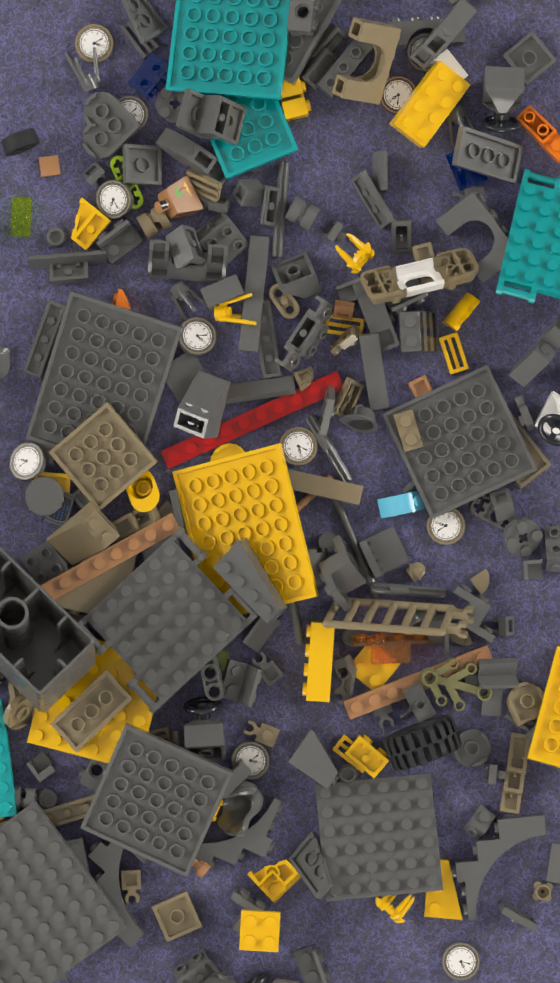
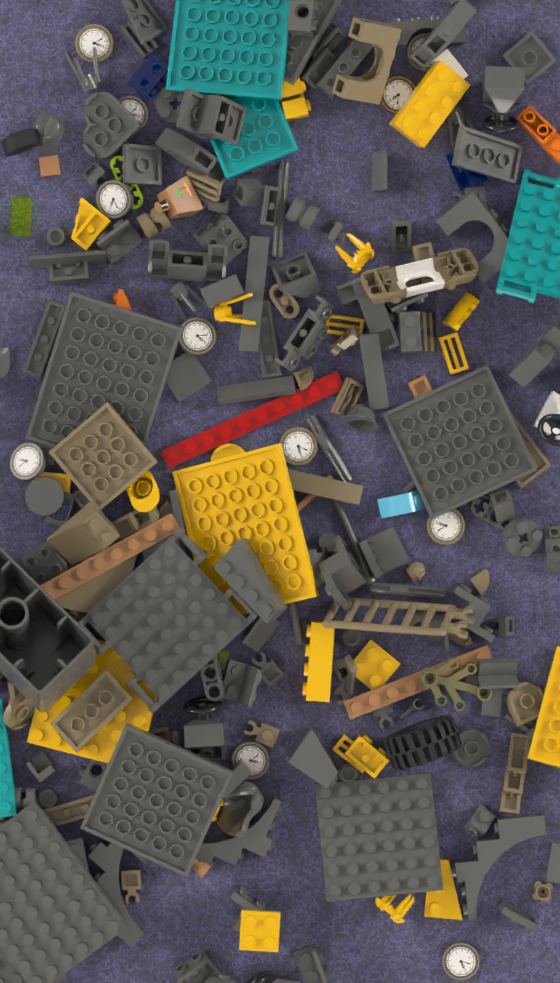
dark tan plate [151,890,203,942] -> none
dark grey panel [166,225,206,270] -> none
dark grey slope [173,370,231,439] -> none
yellow slope [247,859,301,903] -> none
dark grey wing [288,831,333,900] -> none
dark grey plate [319,385,336,436] -> none
medium nougat tile [333,300,355,320] -> none
dark grey plate [350,170,395,230] -> none
clear orange bracket [350,633,430,664] -> none
dark tan plate [394,409,423,452] -> none
dark grey plate [402,681,436,723] -> none
dark grey tile [484,762,506,785] -> none
dark grey plate [514,395,534,432] -> none
dark grey panel [521,559,543,580] -> none
none -> dark grey piece [33,113,65,156]

